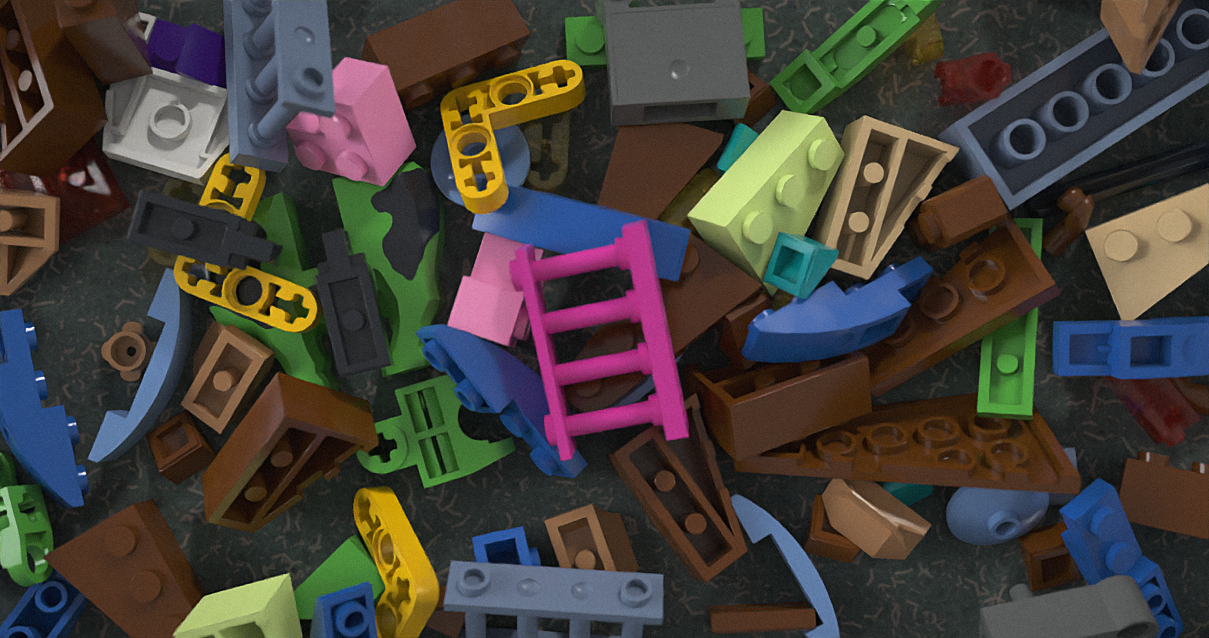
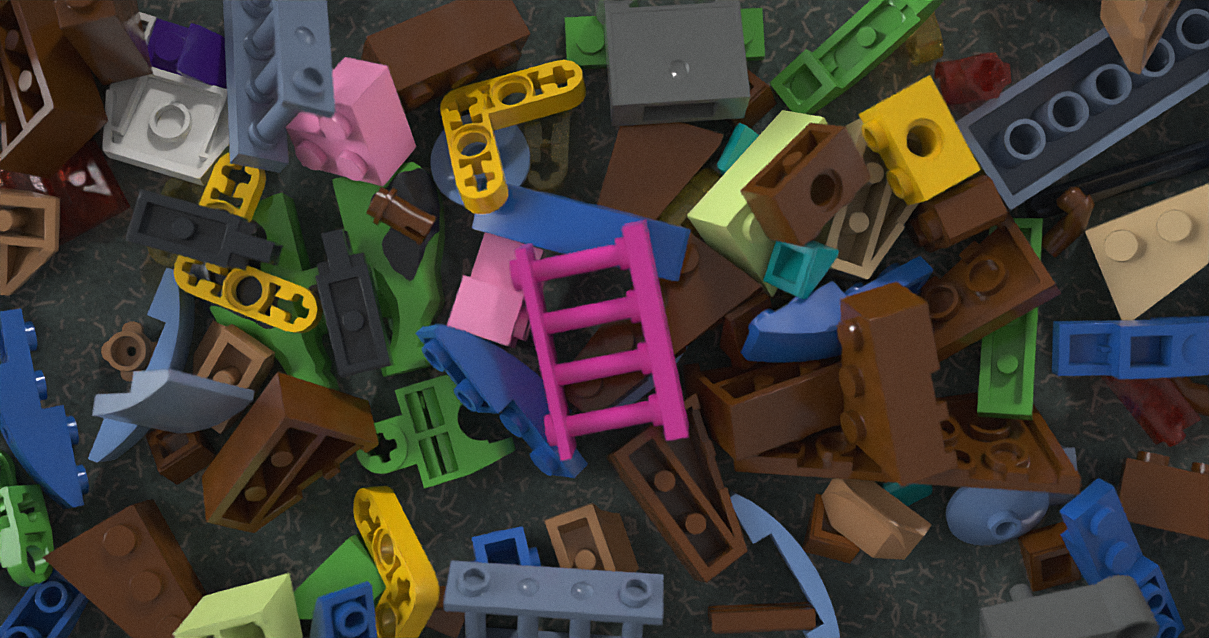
none -> sand blue slope [92,369,254,434]
none -> reddish brown pin [366,187,437,246]
none -> reddish brown brick [740,123,872,247]
none -> reddish brown wedge [837,281,958,487]
none -> yellow brick [858,75,980,206]

